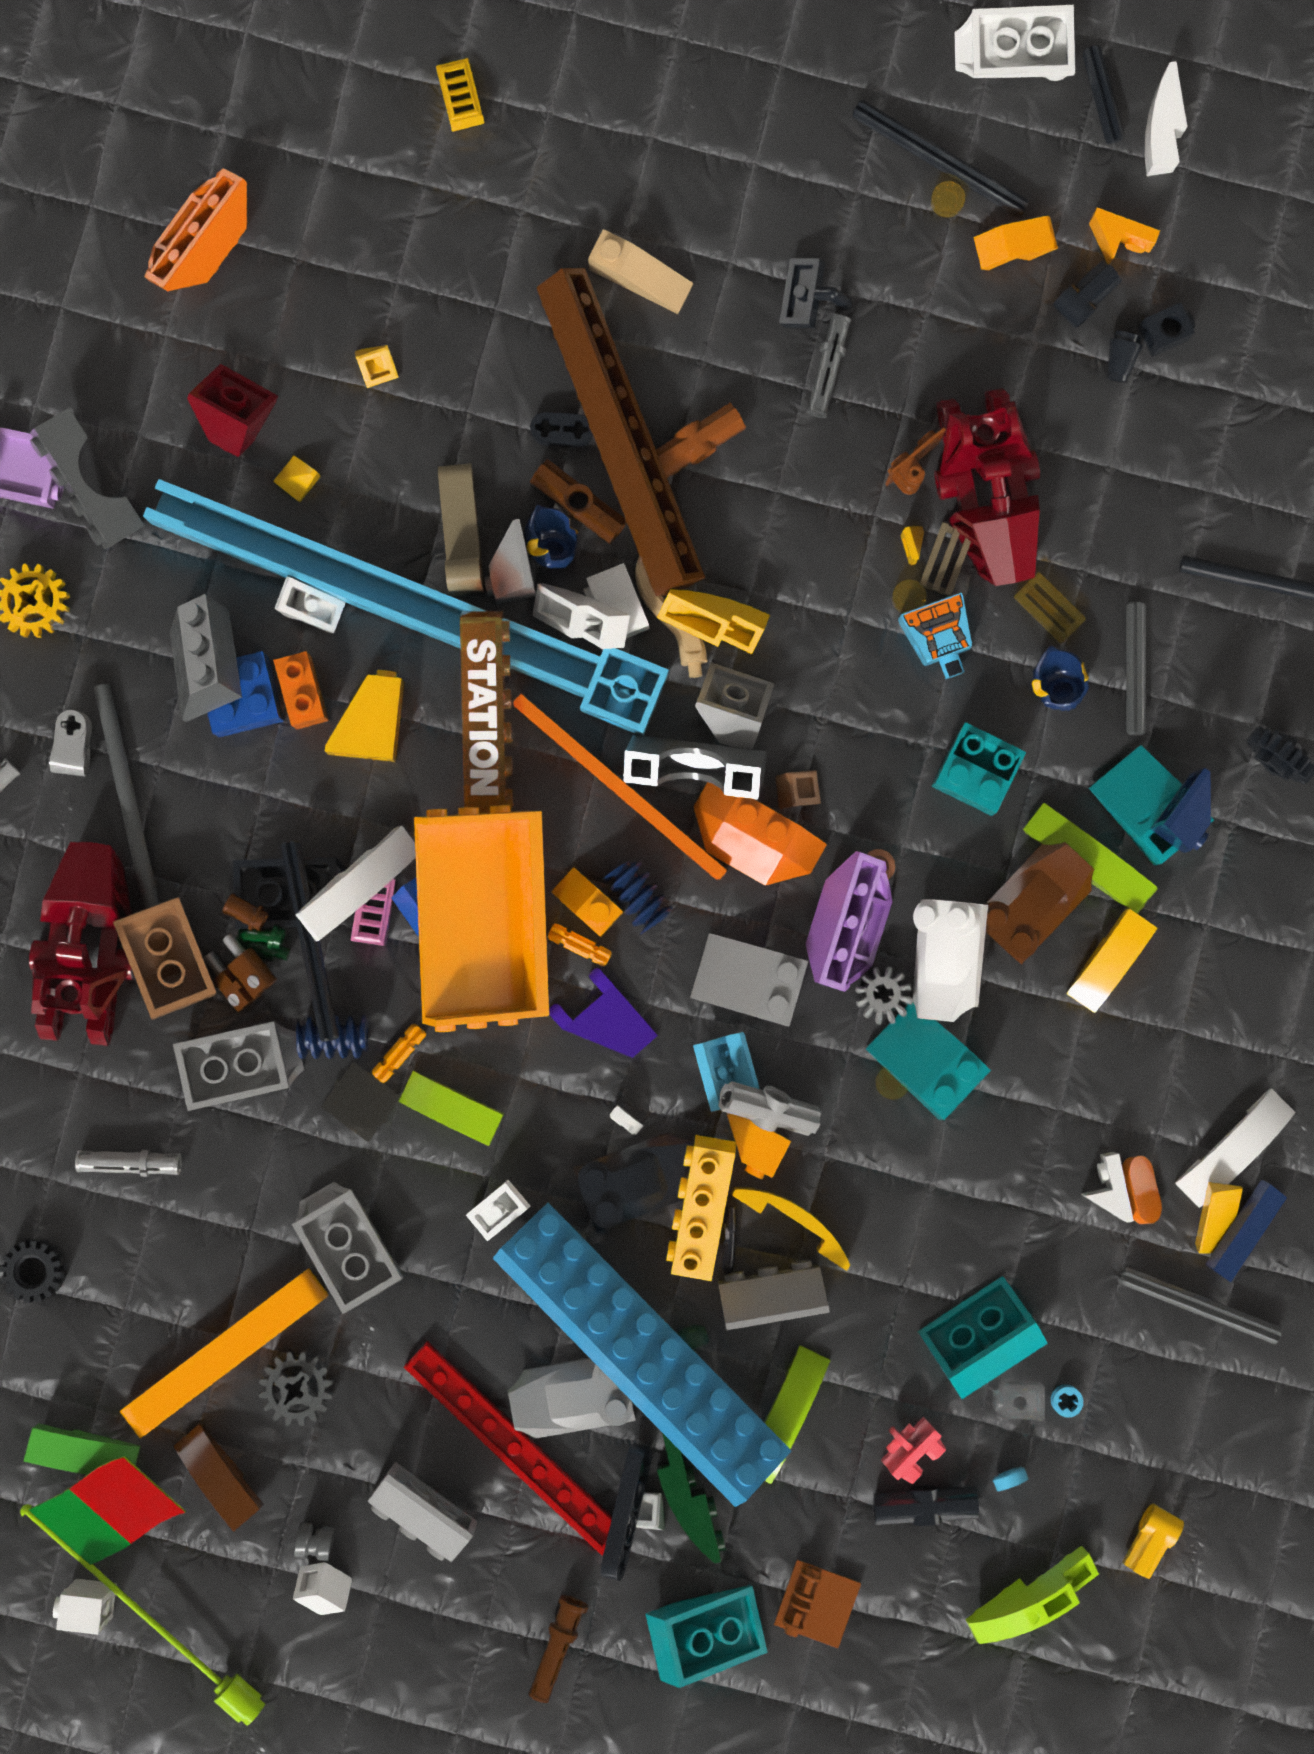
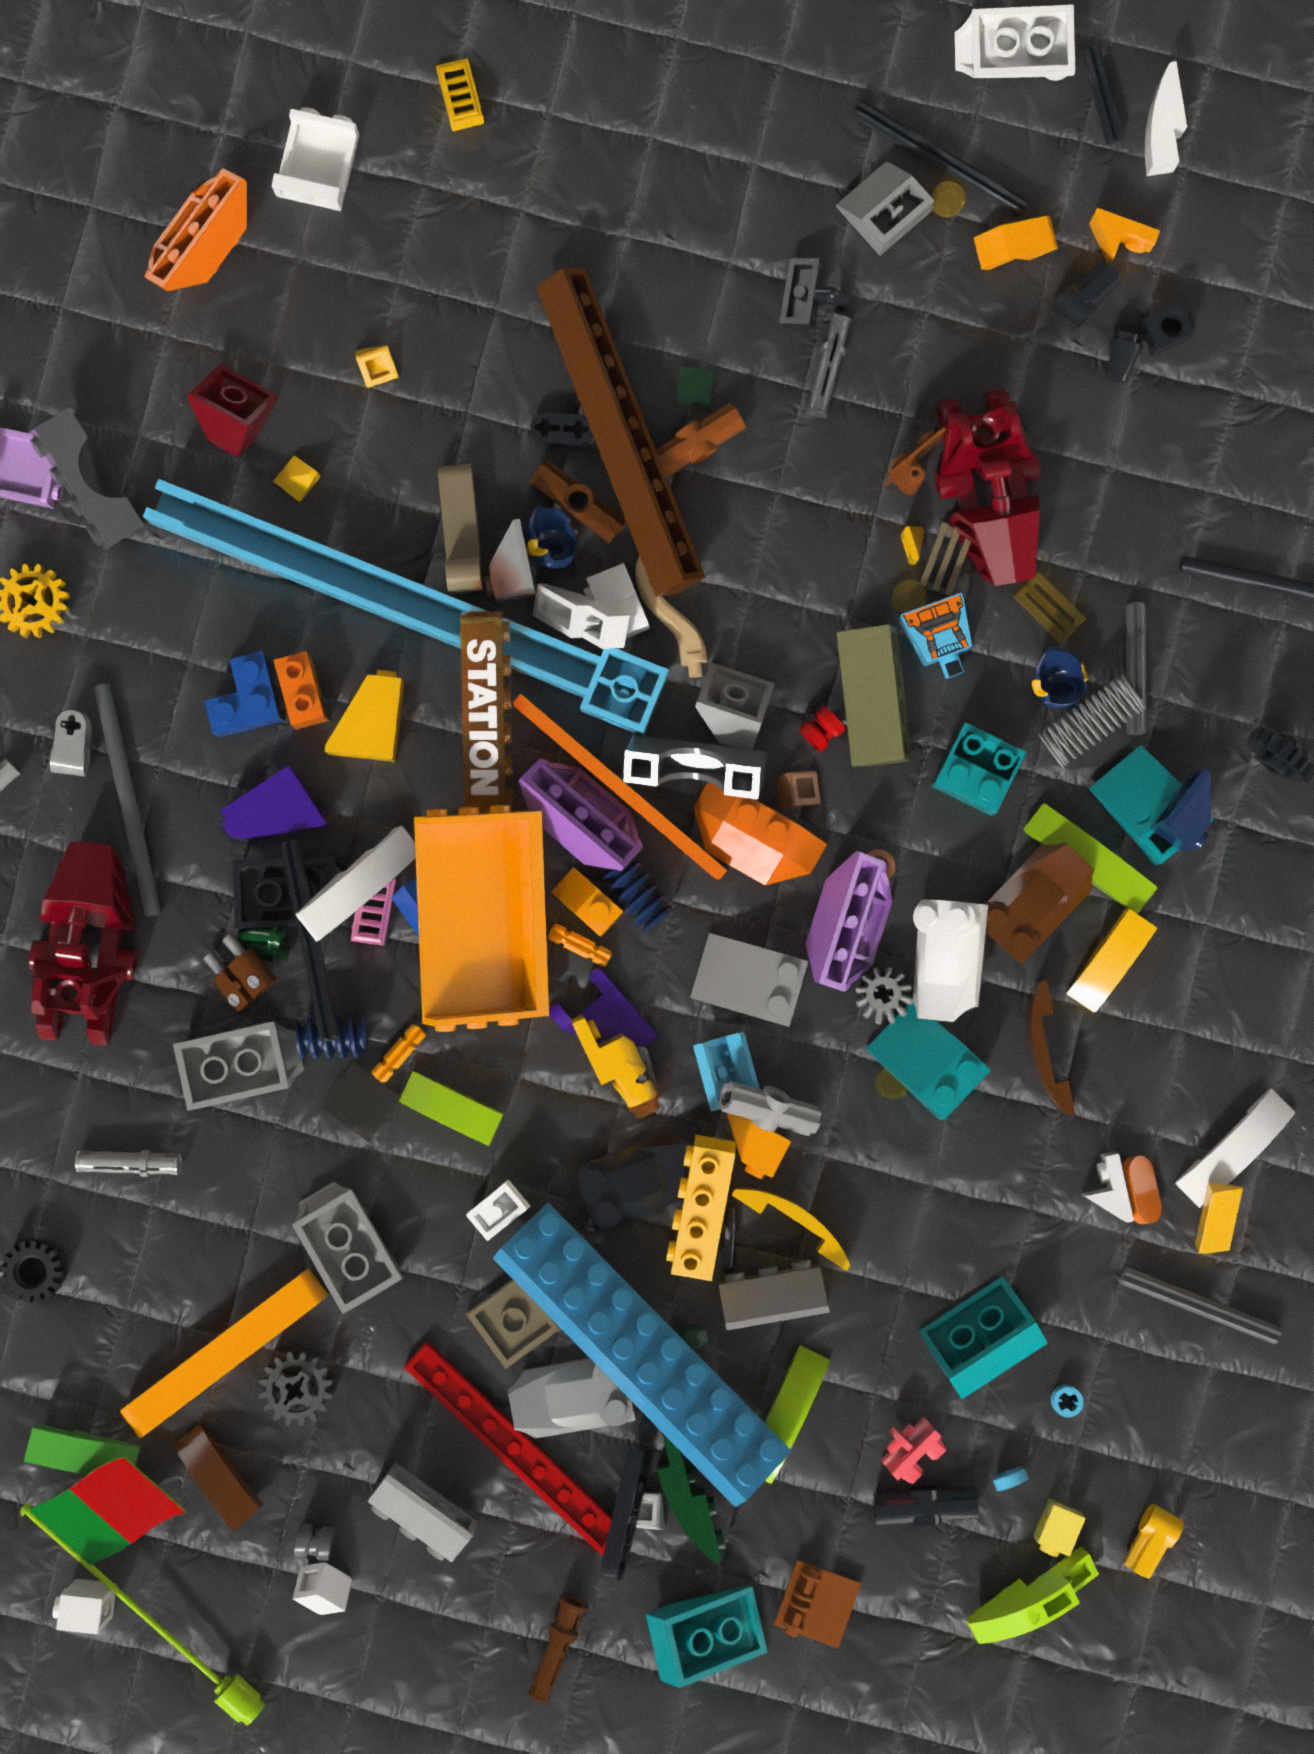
medium nougat slope [113,897,216,1020] -> none
dark grey slope [170,594,242,722] -> none
reddish brown pin [222,893,269,931] -> none
white slope [275,577,346,634] -> none
tan slope [588,229,693,314] -> none
white tile [610,1104,644,1135] -> none
yellow slope [657,589,770,654] -> none
clear brick [993,1381,1045,1421] -> none
dark blue tile [1205,1180,1287,1282] -> none
none -> dark purple slope [220,766,330,841]
none -> white panel [272,107,359,211]
none -> dark tan tile [466,1279,561,1369]
none -> medium lavender wedge [518,759,643,871]
none -> yellow plate [571,1014,661,1119]
none -> clear green tile [676,367,714,406]
none -> red wheel [798,705,846,753]
none -> light grey slope [836,161,934,256]
none -> olive brick [837,624,912,767]
none -> reddish brown slope [1027,980,1075,1116]
none -> light yellow brick [1033,1498,1086,1557]
none -> light grey piece [1038,675,1146,768]

